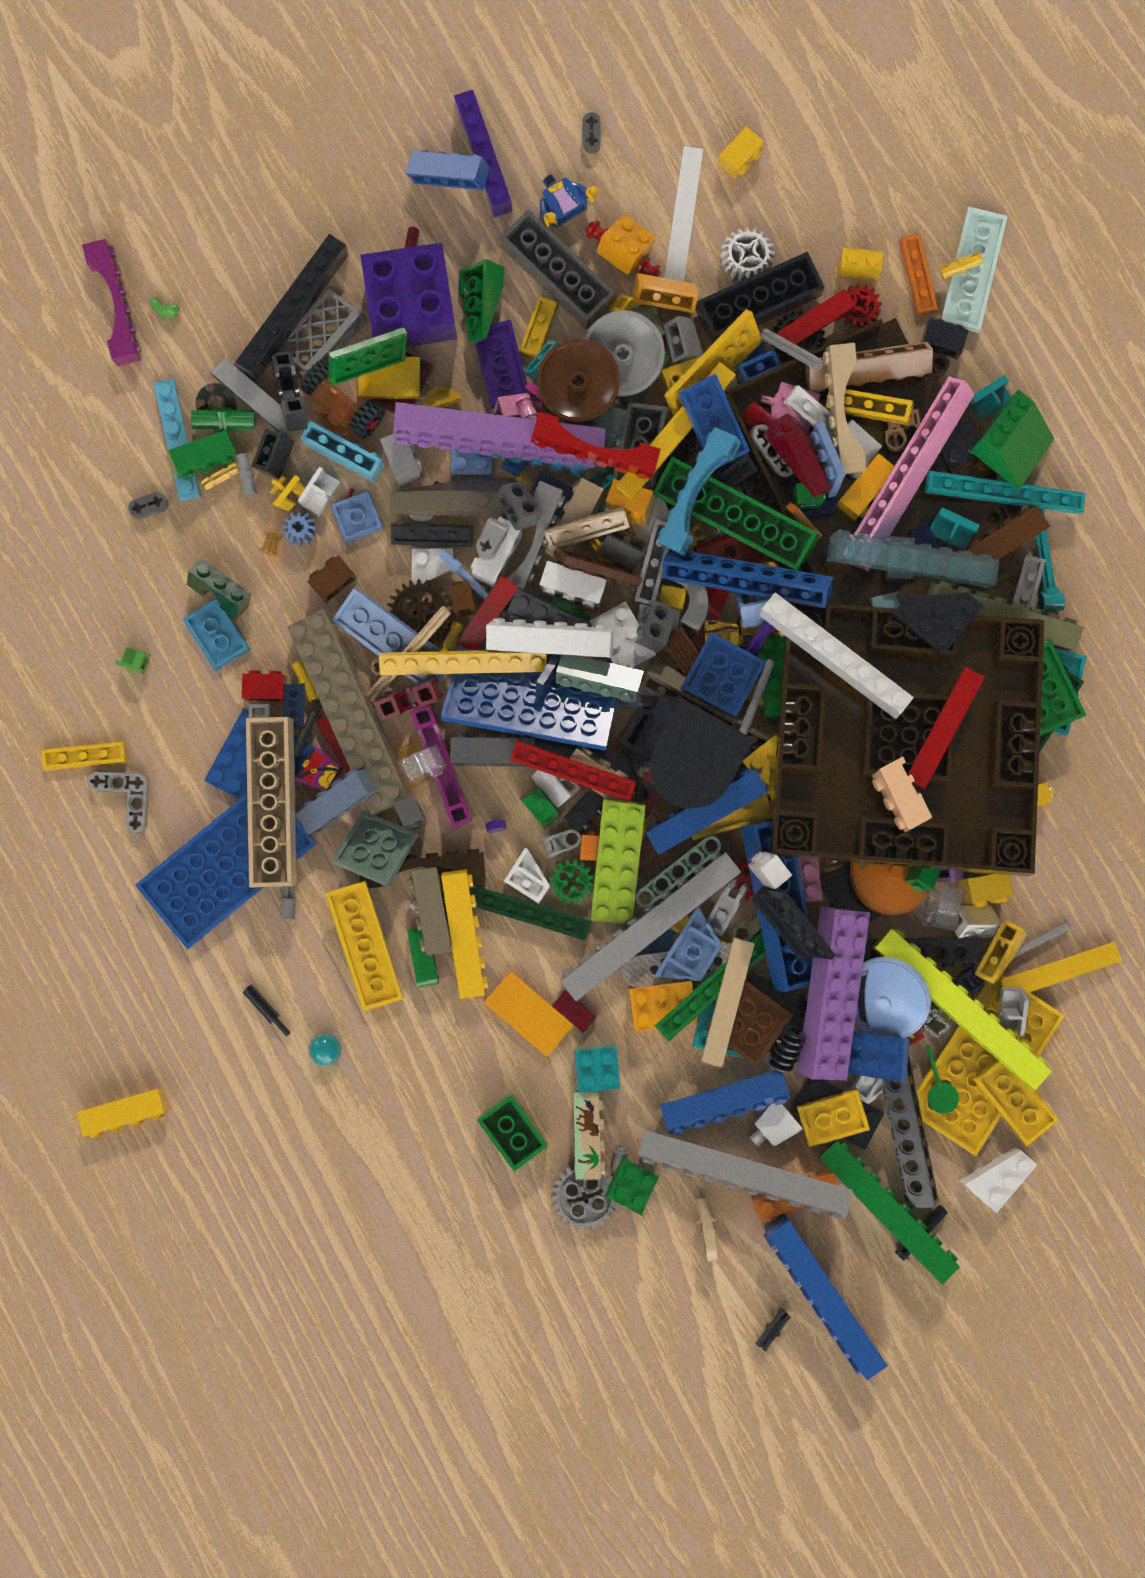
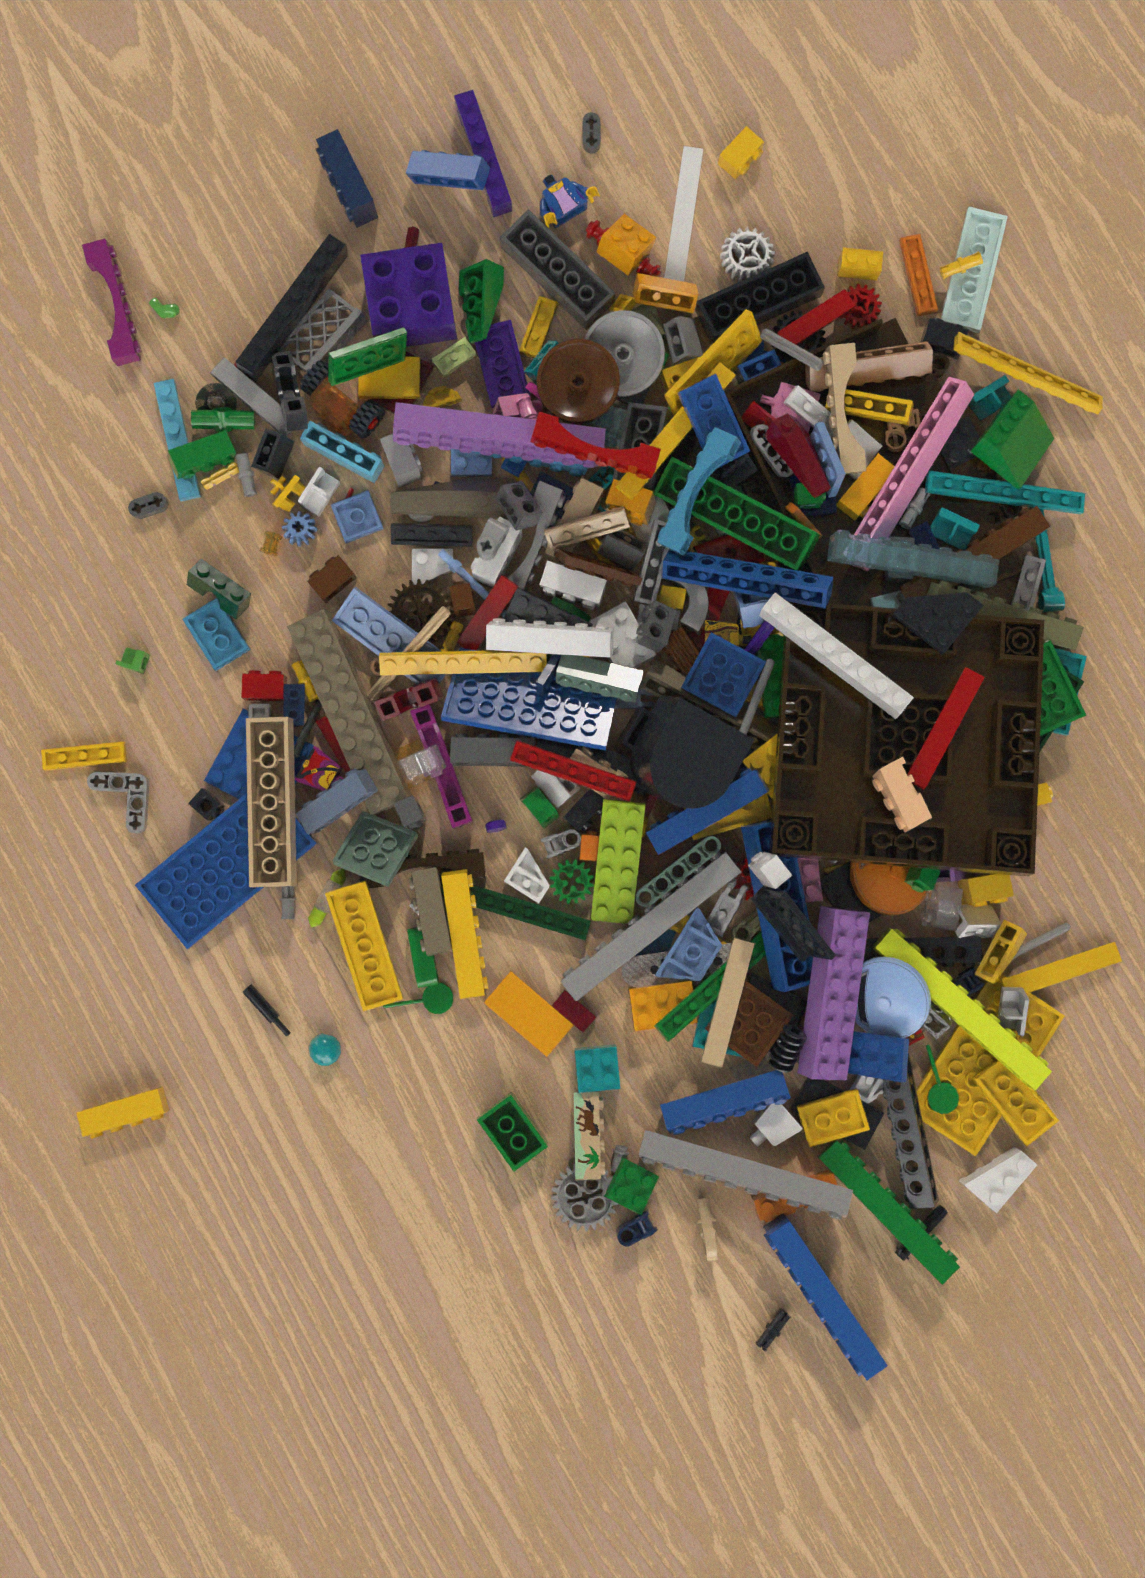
none -> black brick [188,788,225,821]
none -> piece [308,868,346,927]
none -> dark blue brick [315,129,378,228]
none -> green piece [383,983,453,1014]
none -> yellowish green plate [432,337,477,378]
none -> dark blue piece [616,1210,658,1247]
none -> light grey pin [899,488,930,529]
none -> yellow plate [953,332,1103,414]

